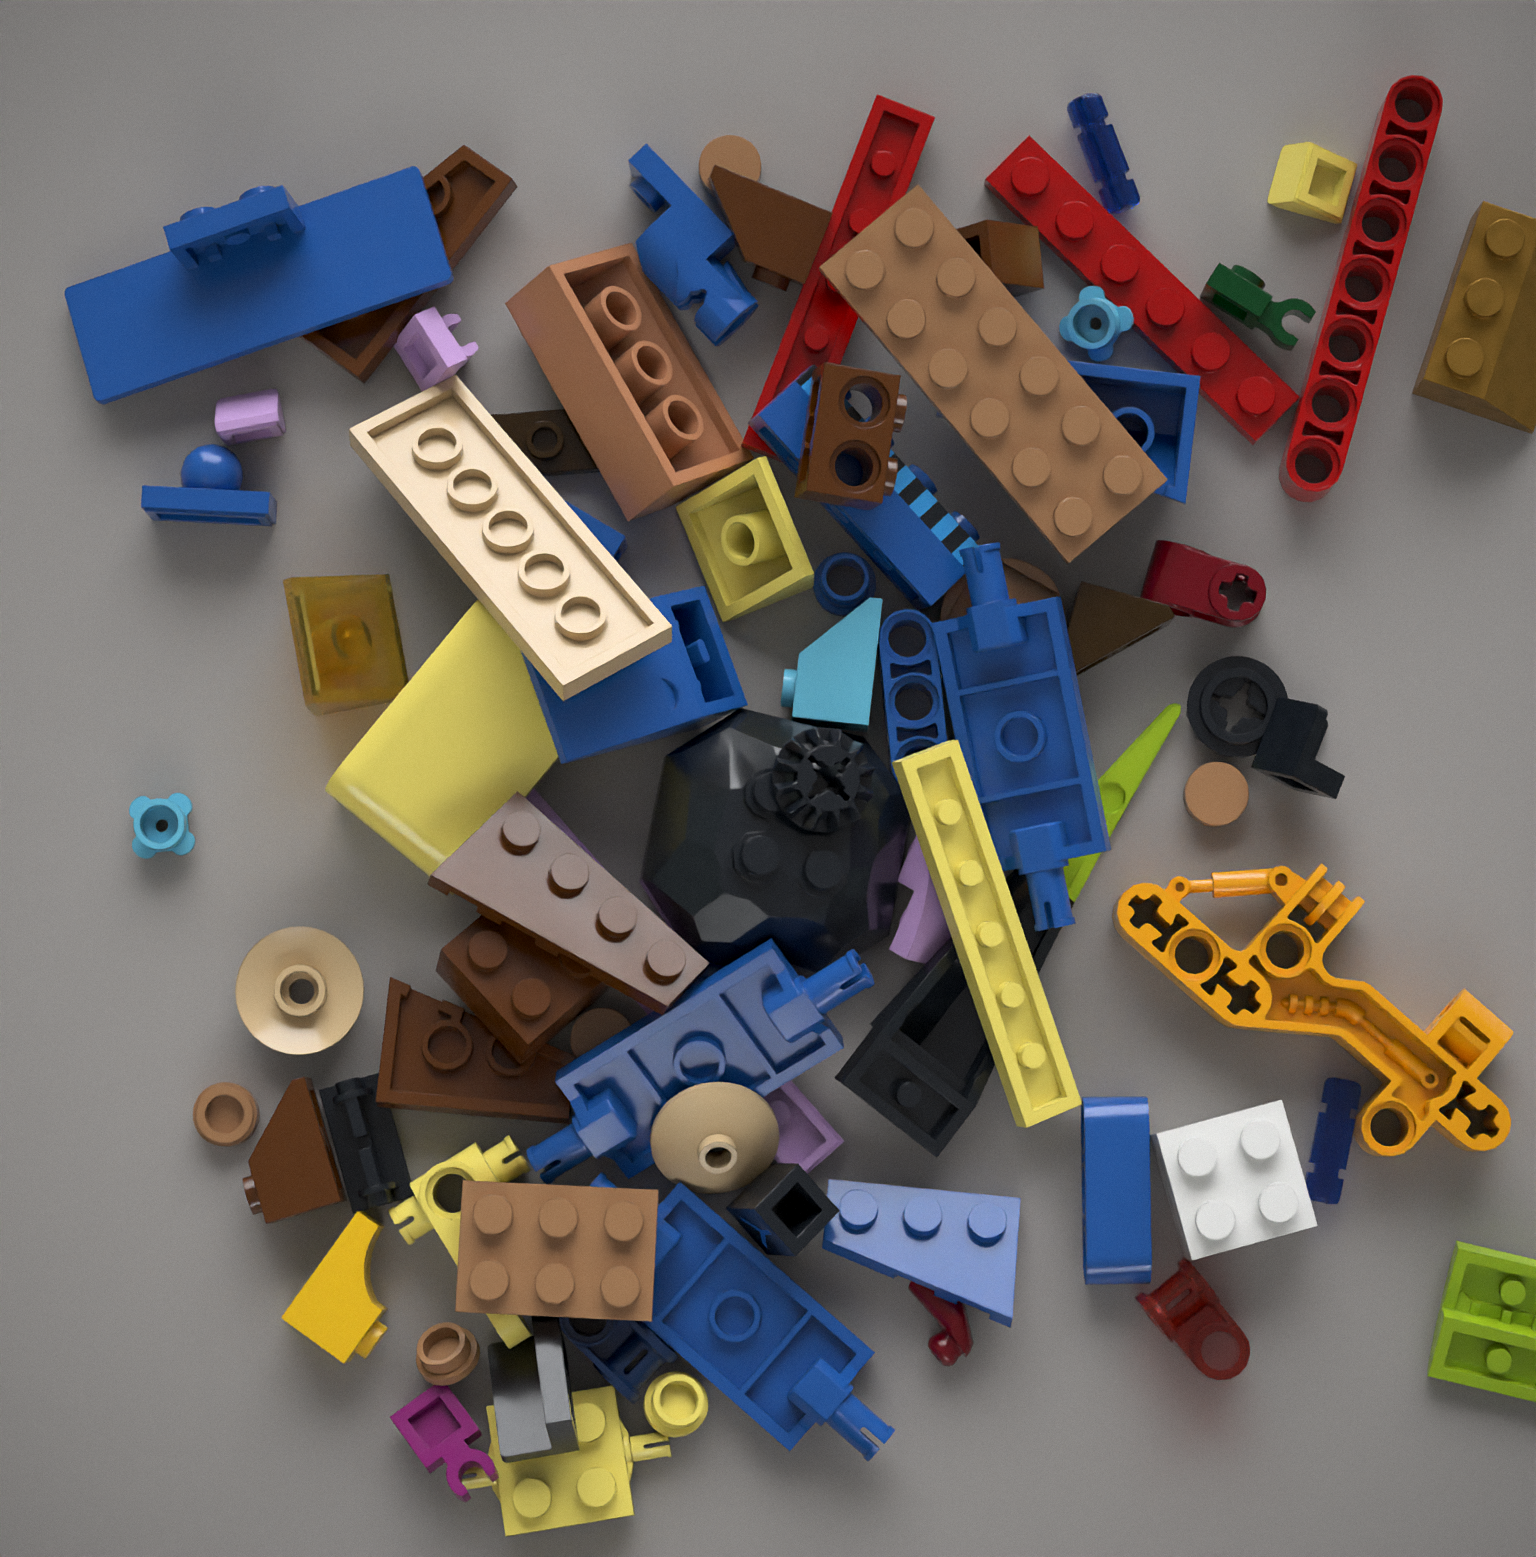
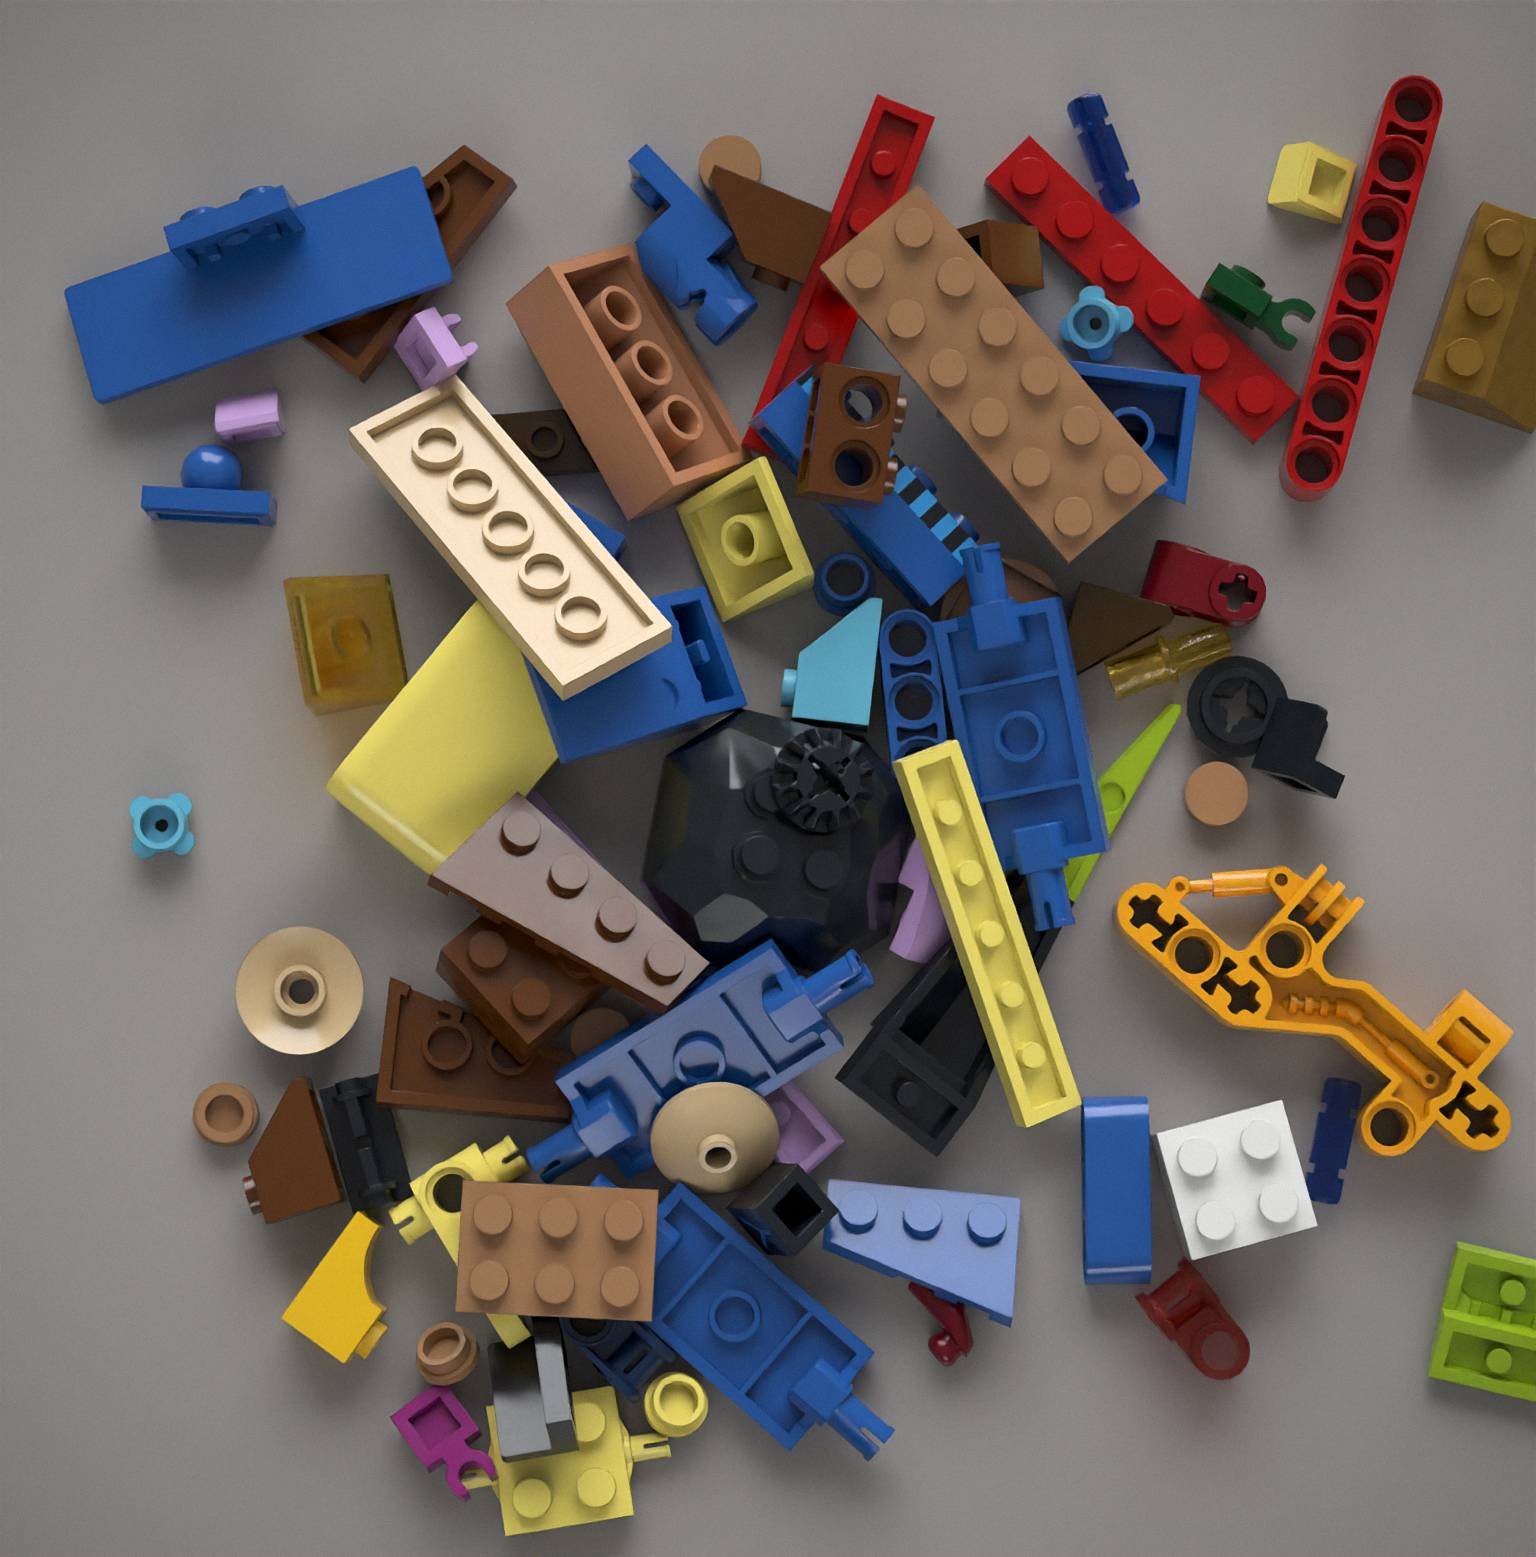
none -> clear yellow axle [1104,623,1233,701]

